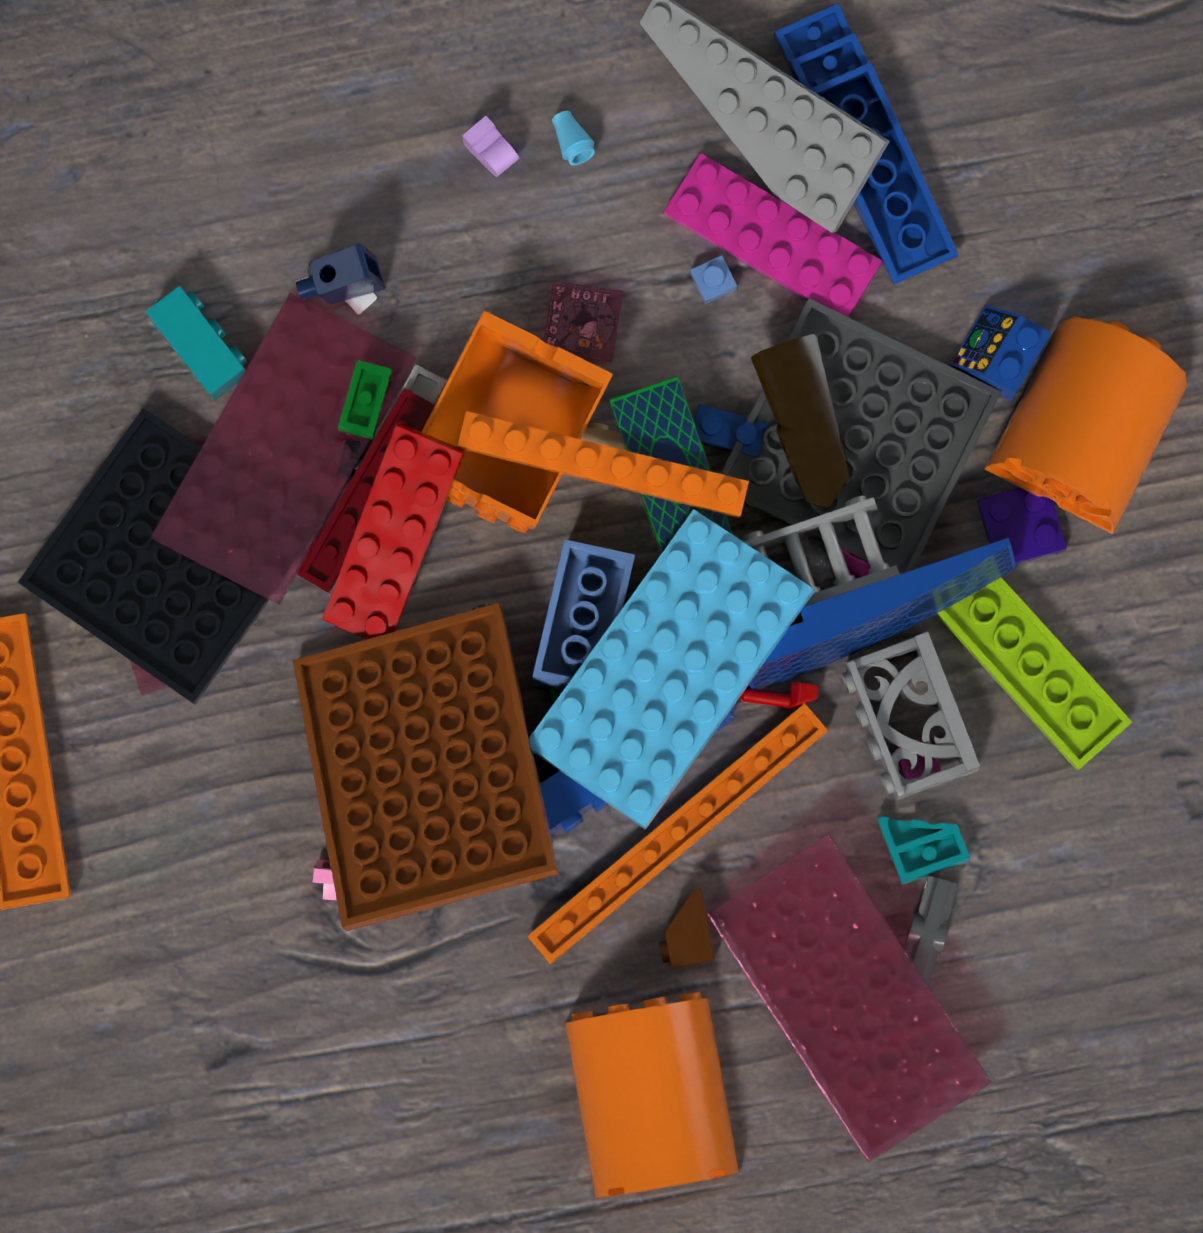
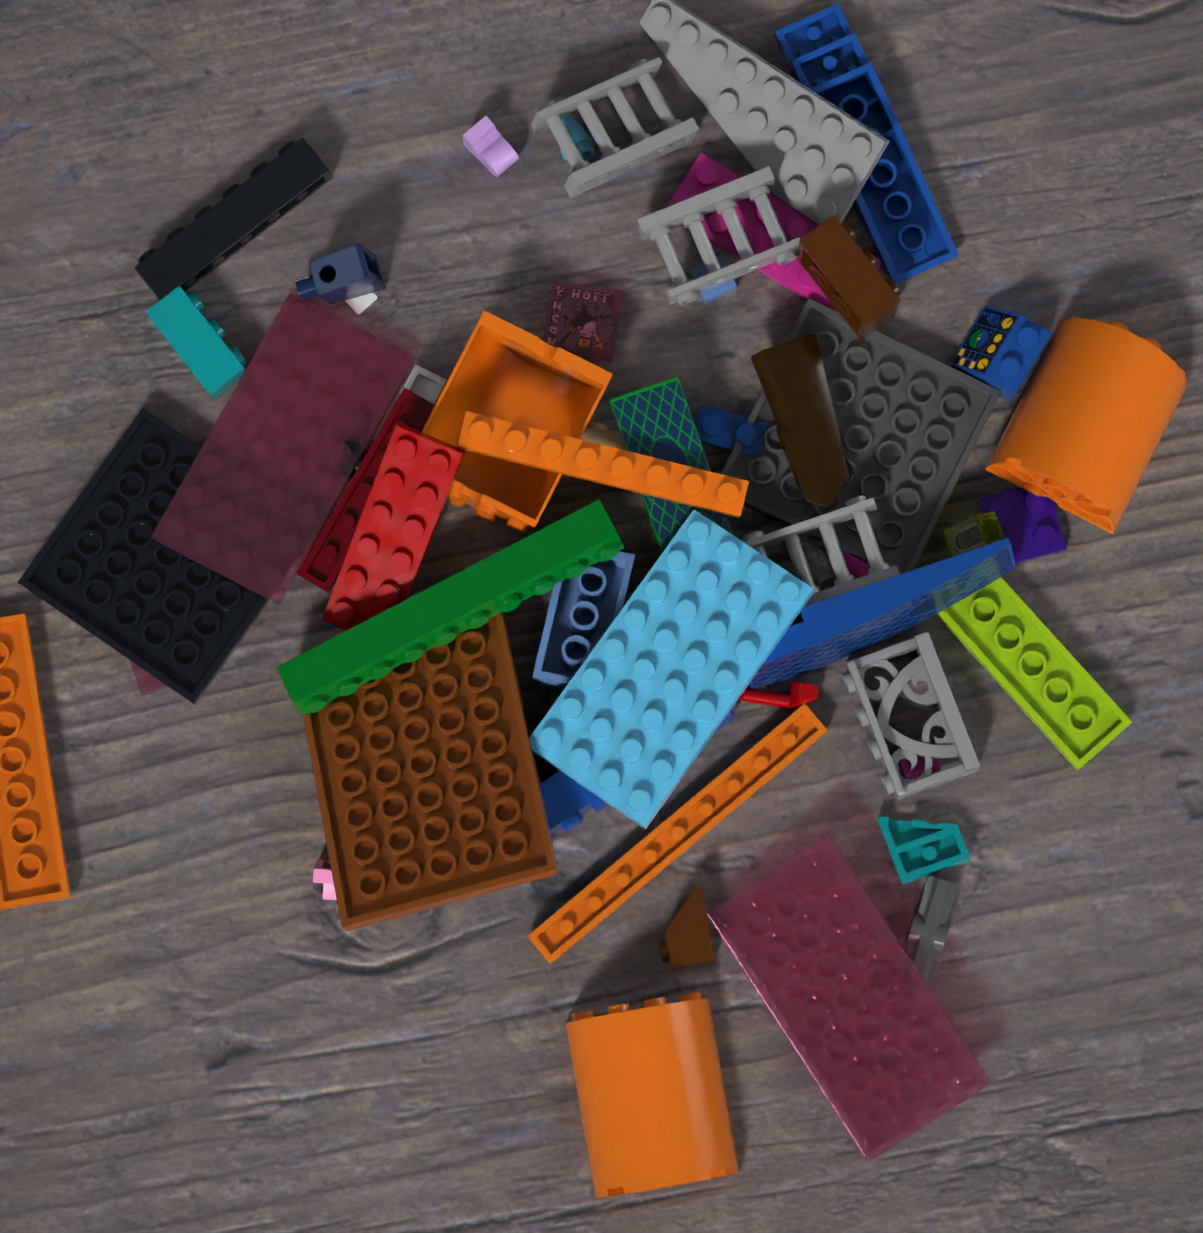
green plate [338,360,392,439] -> none
none -> black brick [134,138,332,301]
none -> green brick [276,499,625,715]
none -> light grey fence [530,57,699,198]
none -> light grey fence [637,166,801,306]
none -> reddish brown brick [796,215,900,341]
none -> brick [943,511,1006,557]

